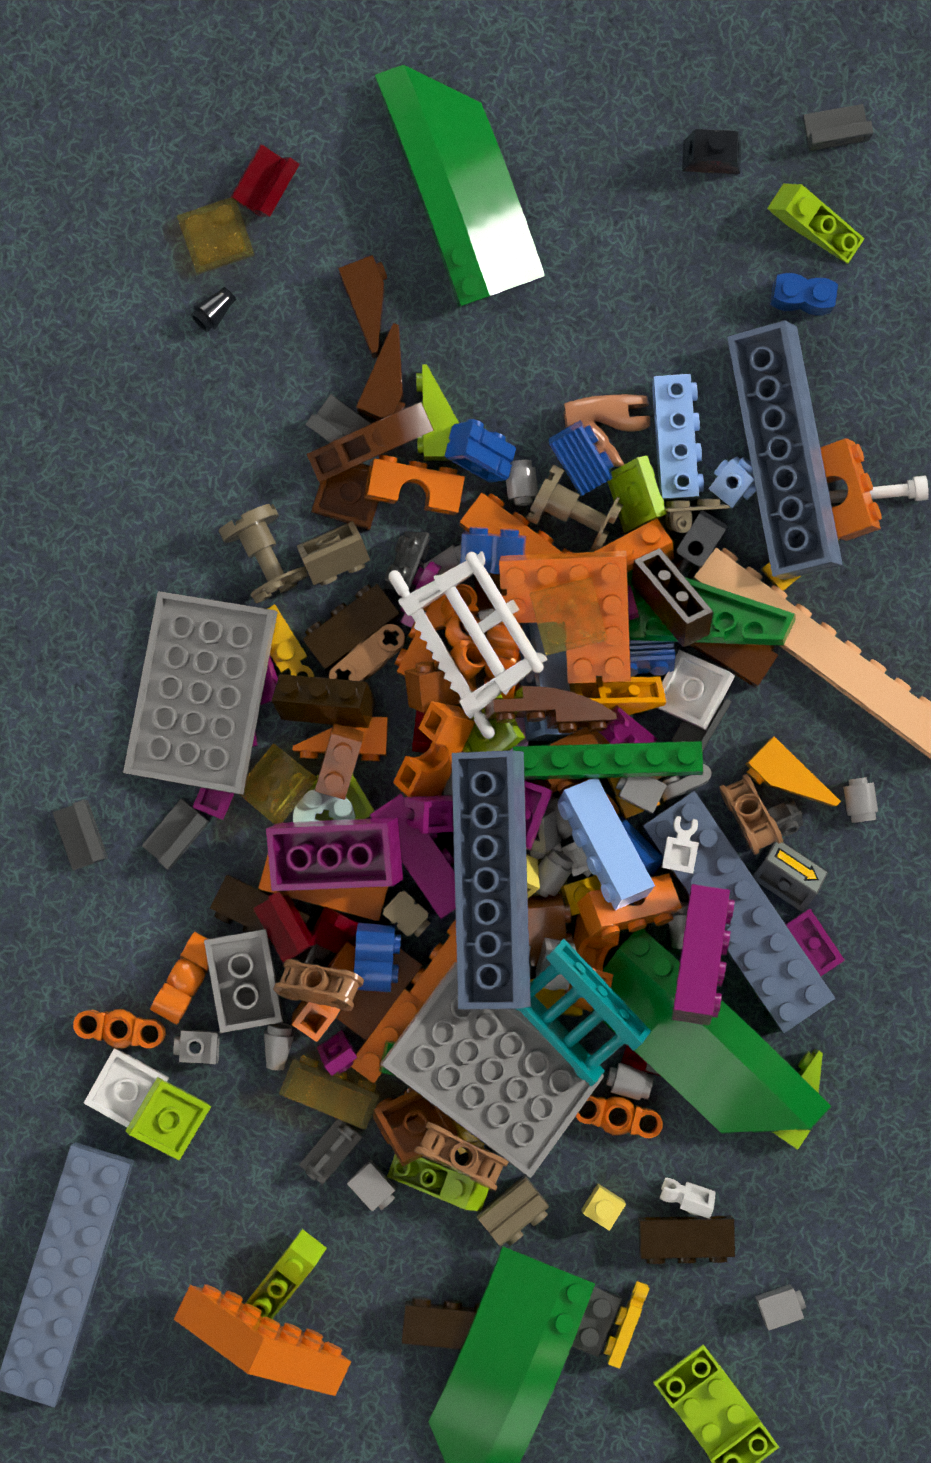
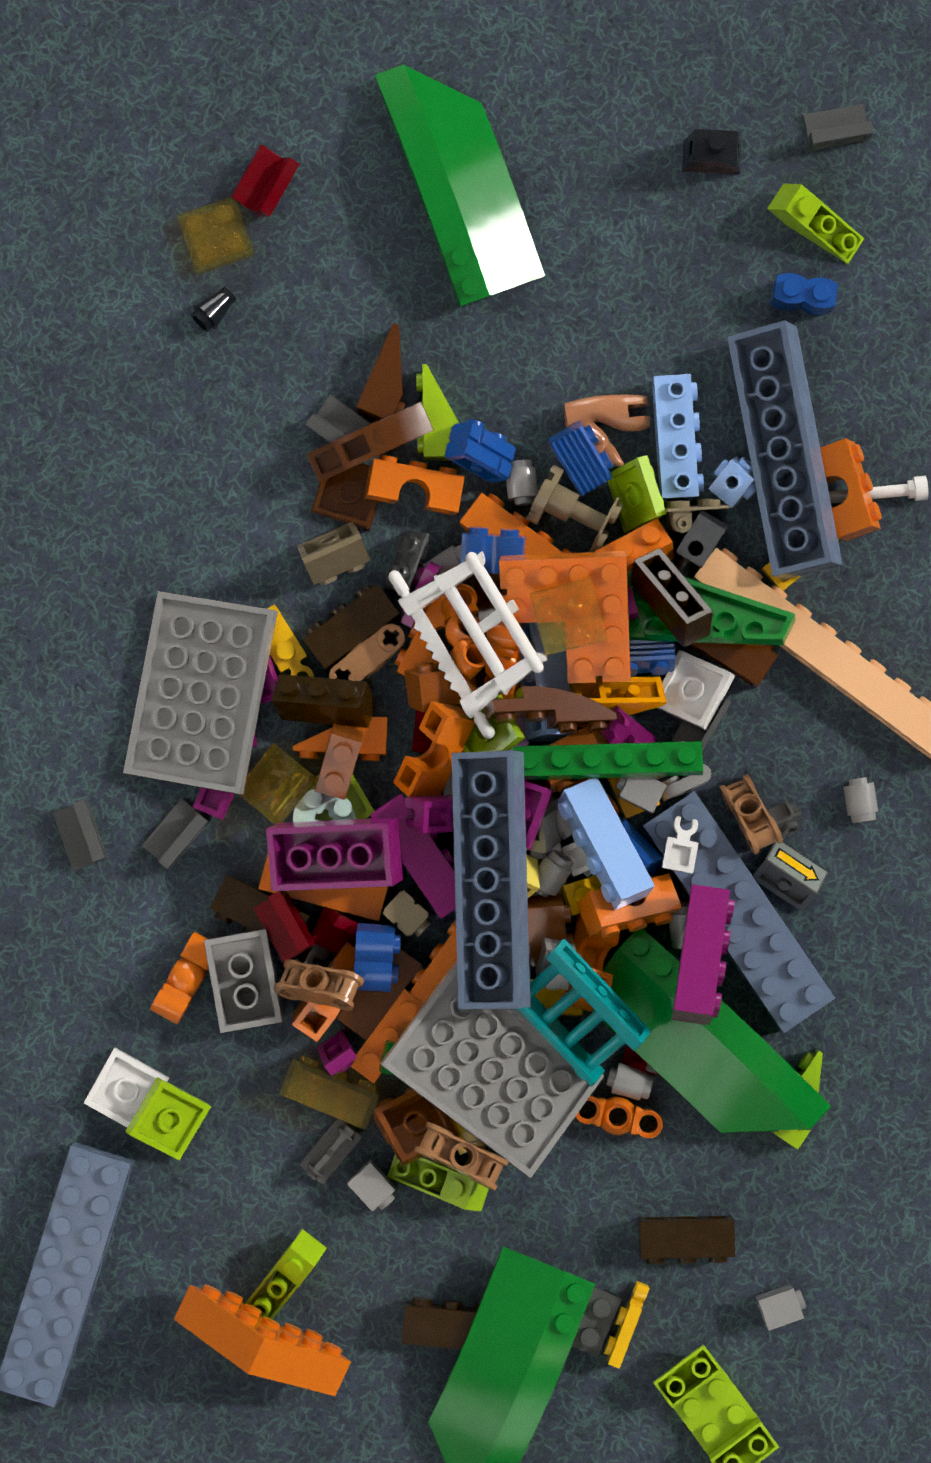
orange piece [73,1009,166,1049] -> none
light grey brick [174,1030,220,1064] -> none
dark tan piece [218,504,309,603] -> none
light grey cone [264,1023,295,1070] -> none
reddish brown slope [338,255,388,359] -> none
dark tan brick [477,1175,549,1247] -> none
light yellow brick [581,1184,626,1231] -> none
white plate [660,1178,716,1219] -> none
light orange slope [745,737,841,807] -> none
magenta plate [785,908,845,976] -> none

